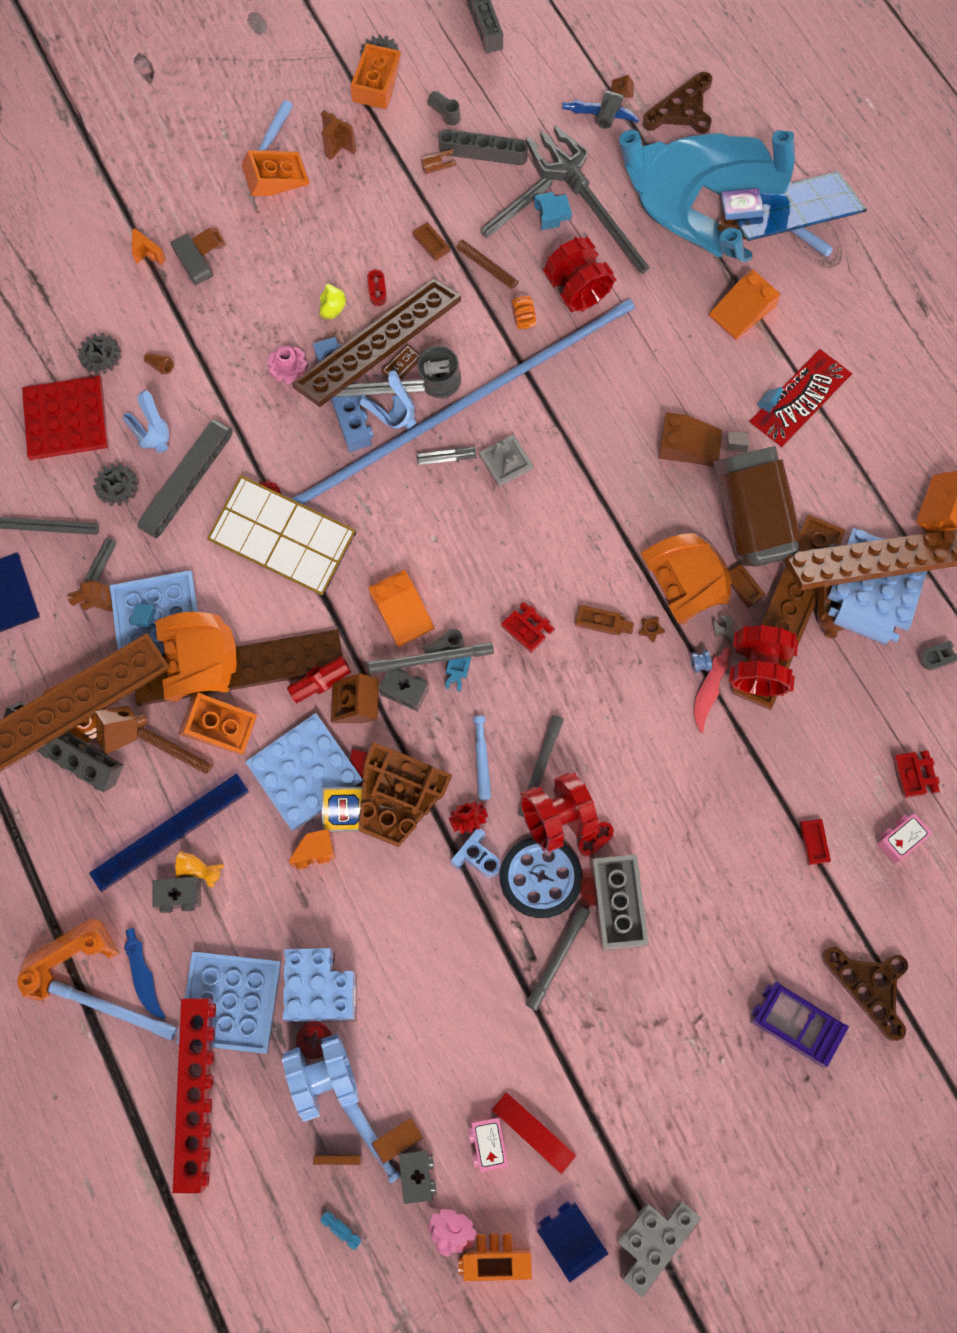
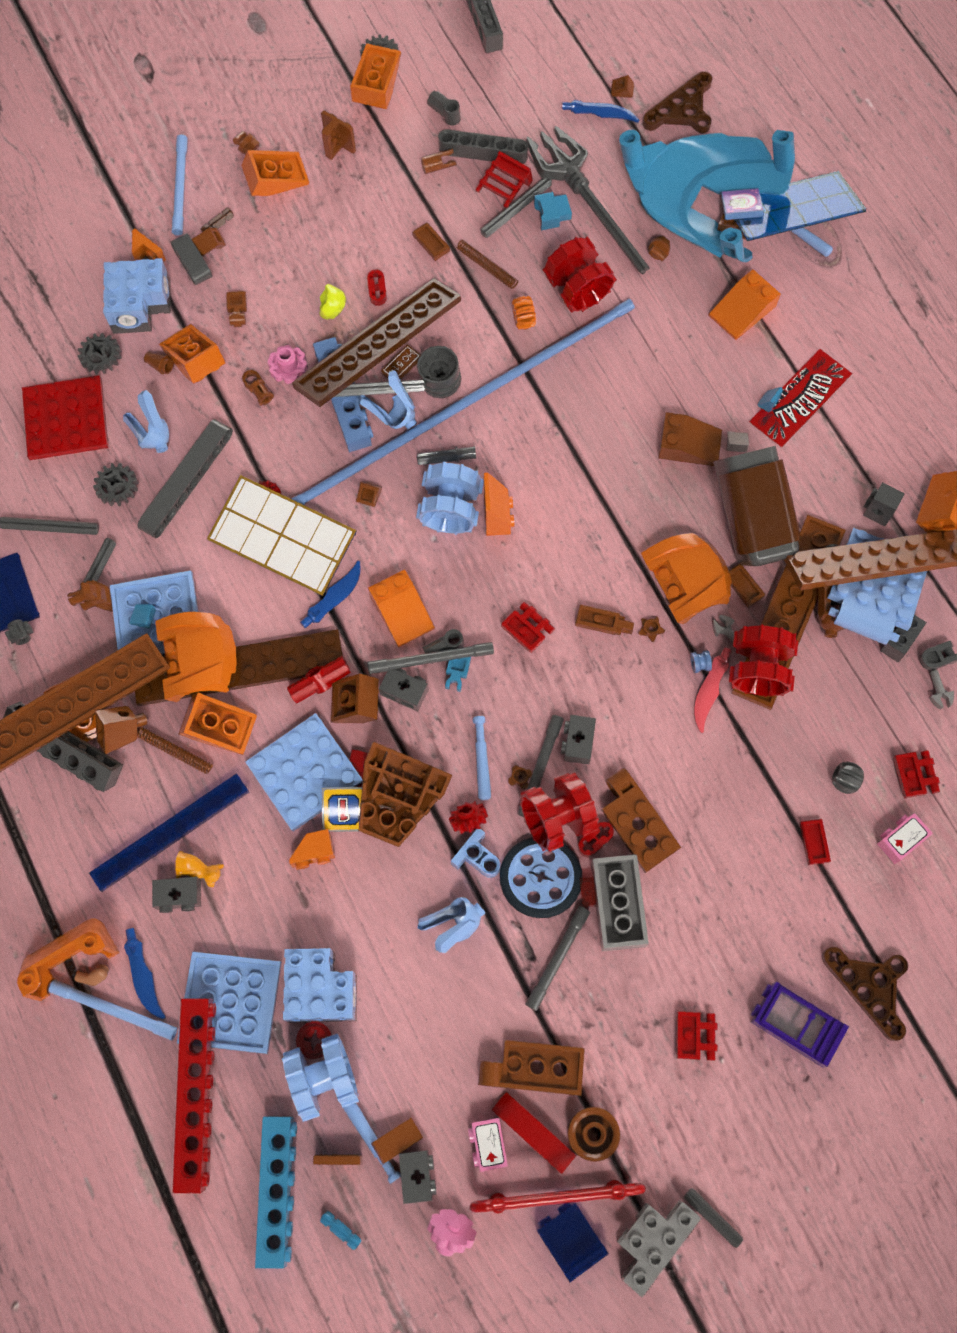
light blue piece [258,100,293,151] -> none
light grey pin [424,360,450,376] -> none
orange piece [458,1233,532,1282] -> none
light grey plate [479,435,533,487] -> none
dark grey piece [596,90,624,129] -> none
none -> dark grey gear [5,619,34,645]
none -> nougat arm [75,964,109,986]
none -> light blue piece [103,258,171,334]
none -> orange slope [159,324,225,384]
none -> light blue piece [171,135,188,235]
none -> reddish brown axle [200,208,234,232]
none -> dark orange plate [226,291,247,328]
none -> dark orange piece [233,131,259,155]
none -> dark orange connector [242,370,274,406]
none -> dark azure brick [255,1117,297,1269]
none -> blue sword [300,561,360,628]
none -> dark orange slope [356,481,382,507]
none -> light blue piece [416,462,484,535]
none -> light blue piece [418,897,485,953]
none -> red bar [469,1180,646,1214]
none -> red plate [475,151,533,209]
none -> dark orange hinge [478,1040,585,1096]
none -> orange slope [484,472,515,536]
none -> dark orange plate [508,765,532,789]
none -> dark grey brick [561,715,596,765]
none -> dark orange wheel [568,1107,620,1162]
none -> dark orange hinge [601,768,681,873]
none -> dark orange piece [648,235,670,262]
none -> red plate [676,1011,718,1061]
none -> dark grey axle [684,1188,744,1248]
none -> dark grey piece [832,761,864,794]
none -> dark grey brick [863,482,905,526]
none -> dark grey brick [881,615,927,662]
none -> light grey bar [929,670,954,710]

